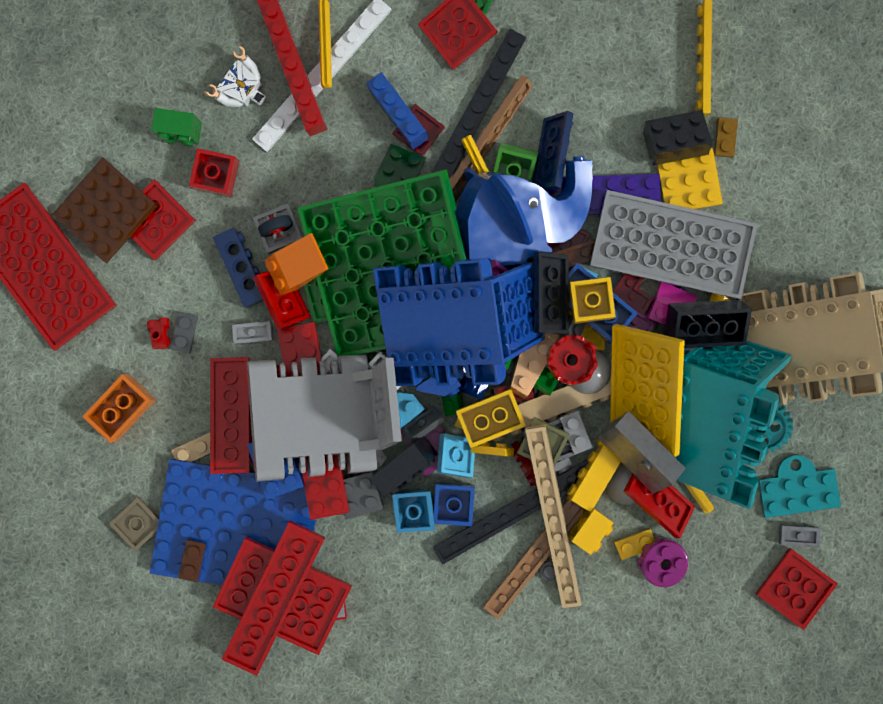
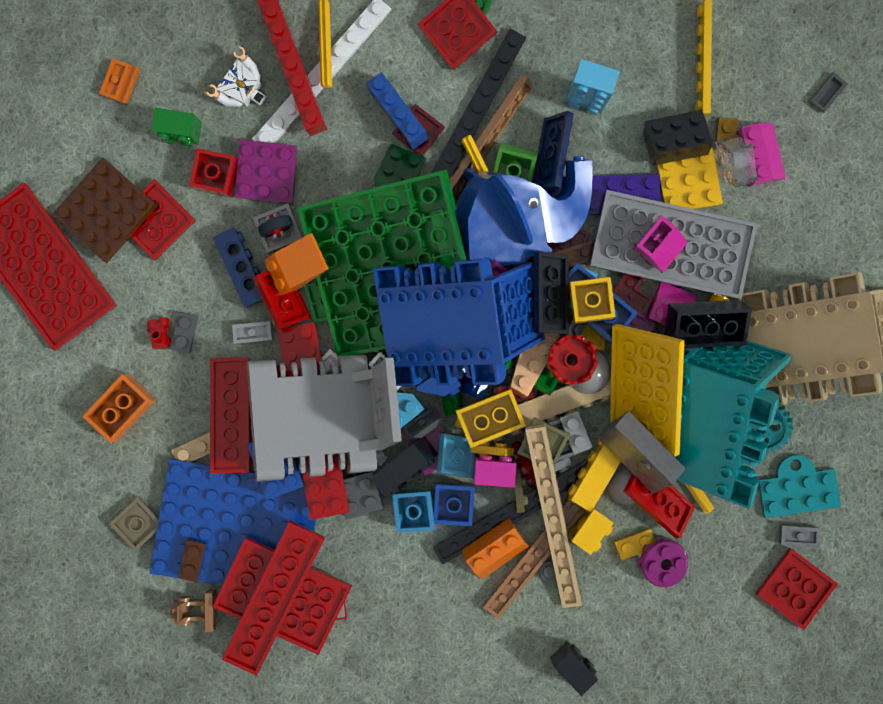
none -> orange plate [99,58,140,105]
none -> medium nougat tile [170,590,217,632]
none -> magenta plate [235,140,297,203]
none -> orange slope [461,518,529,579]
none -> dark pink brick [473,454,516,488]
none -> olive plate [514,469,528,513]
none -> black brick [550,642,598,697]
none -> medium azure brick [565,59,620,115]
none -> dark pink slope [632,216,688,273]
none -> clear brick [714,135,758,188]
none -> dark pink slope [736,123,786,187]
none -> dark grey tile [809,72,848,113]

